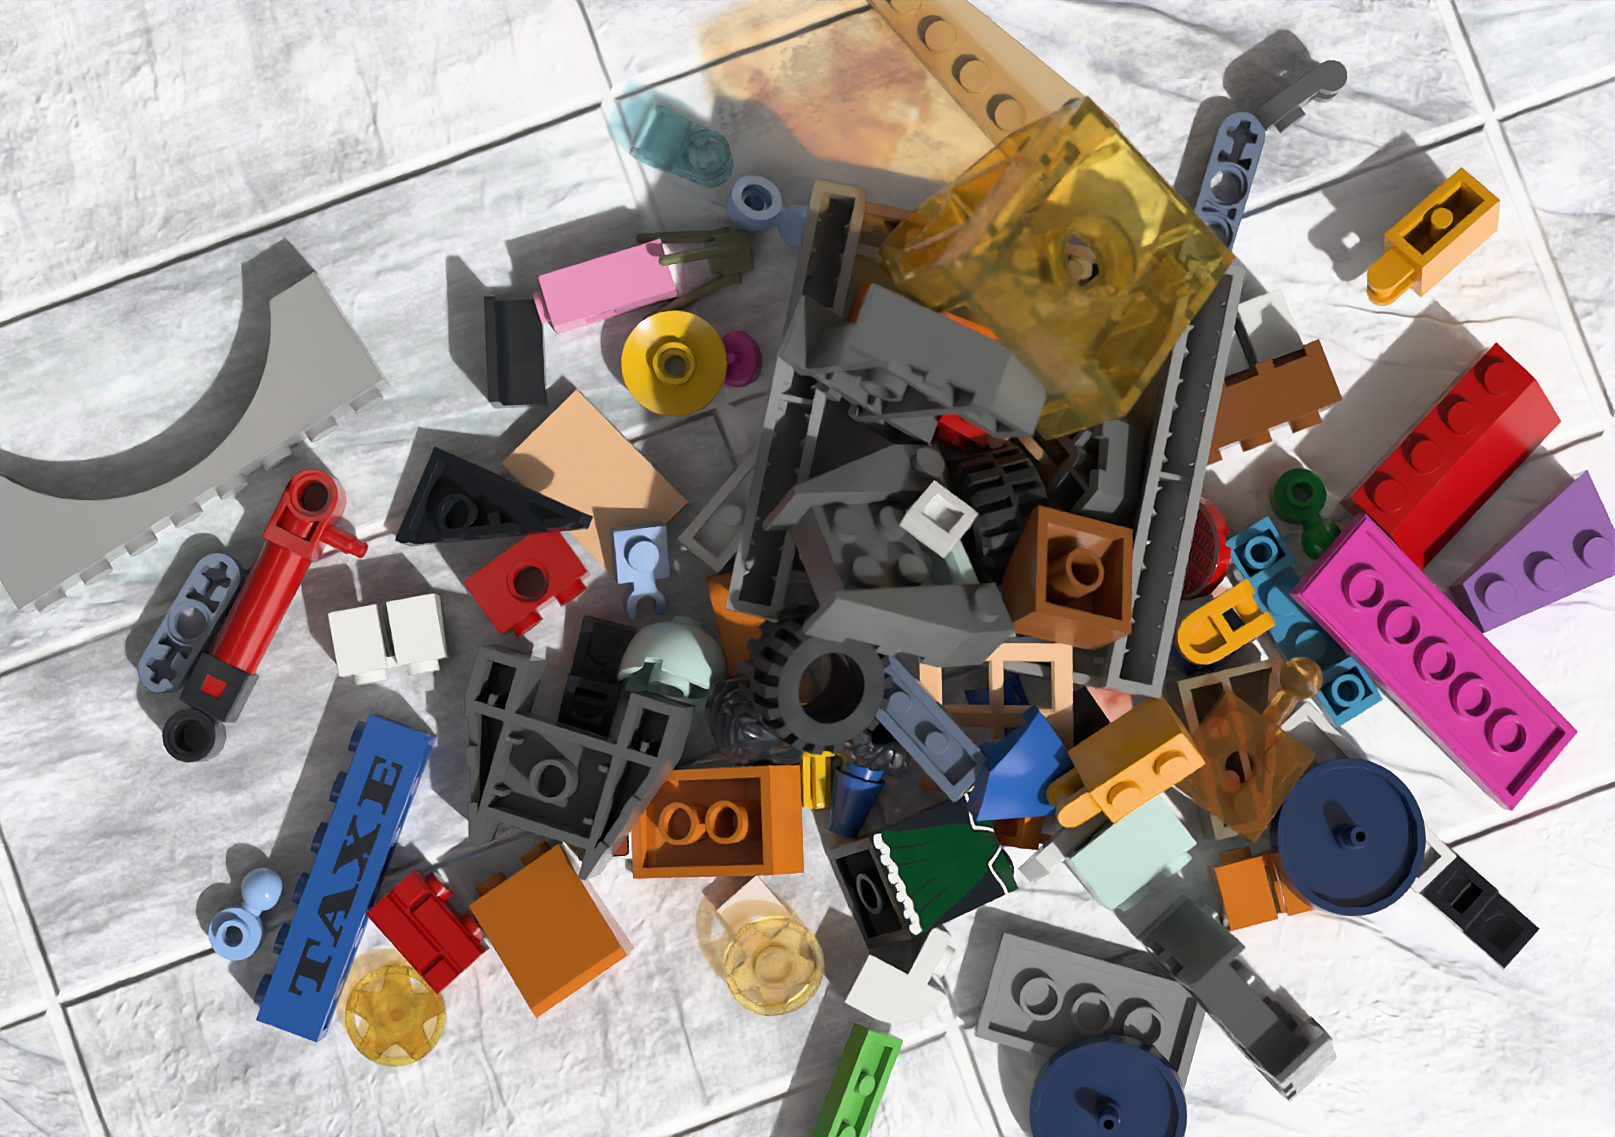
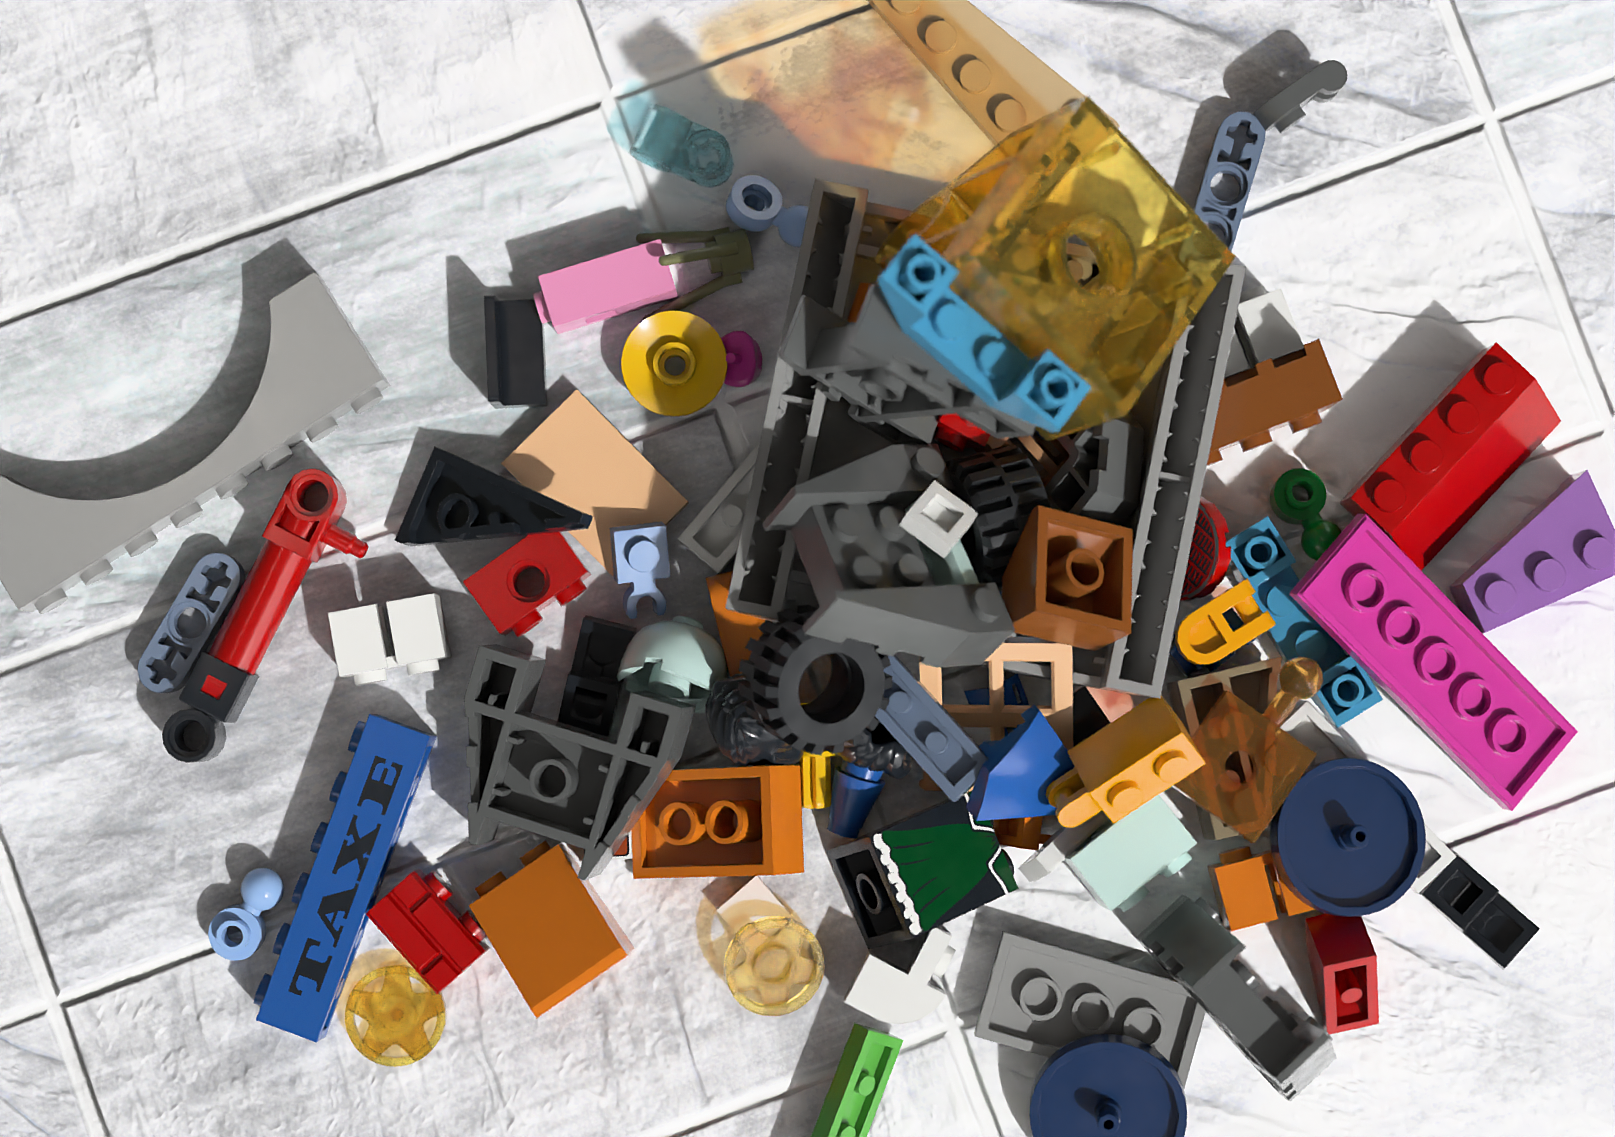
light orange brick [1367,167,1500,306] -> none
none -> dark azure slope [877,234,1092,433]
none -> red slope [1305,913,1379,1035]

